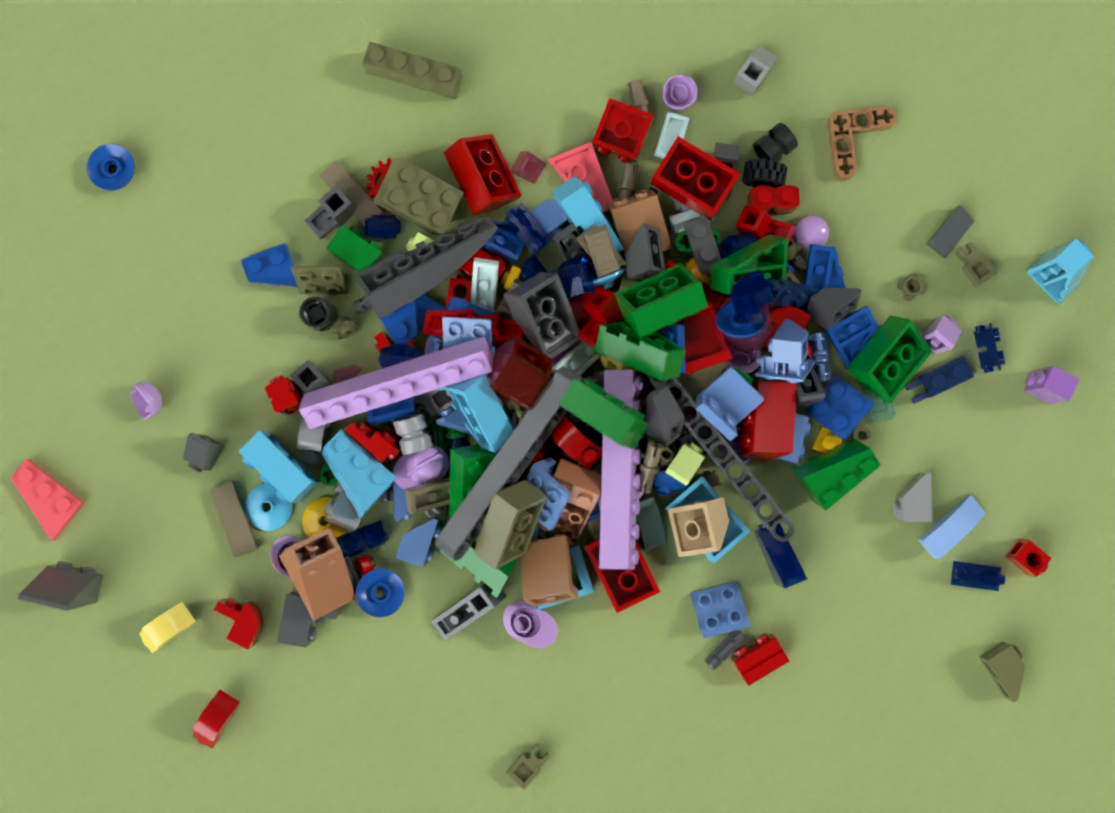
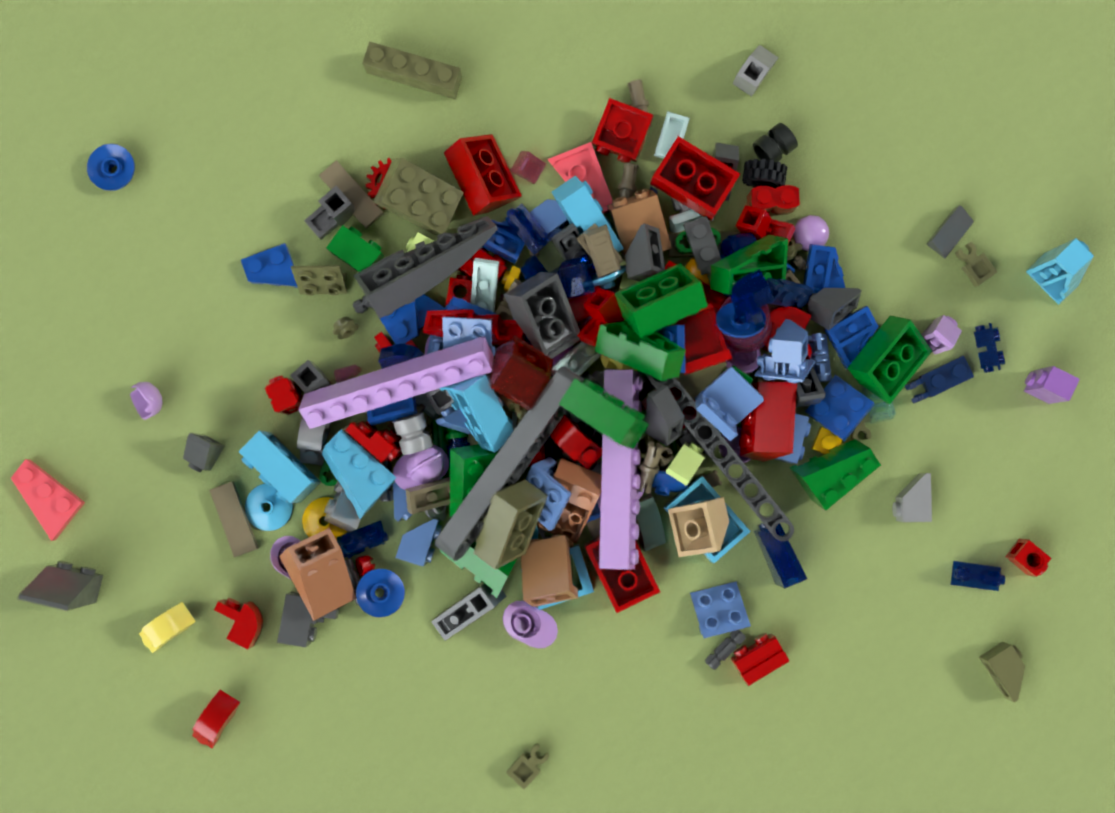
pearl dark grey wheel [299,297,337,332] -> none
clear blue brick [364,215,401,239] -> none
lavender hair [662,74,698,111] -> none
medium nougat beam [827,106,897,181] -> none
olive plate [897,273,925,301] -> none
light blue slope [917,494,986,559] -> none

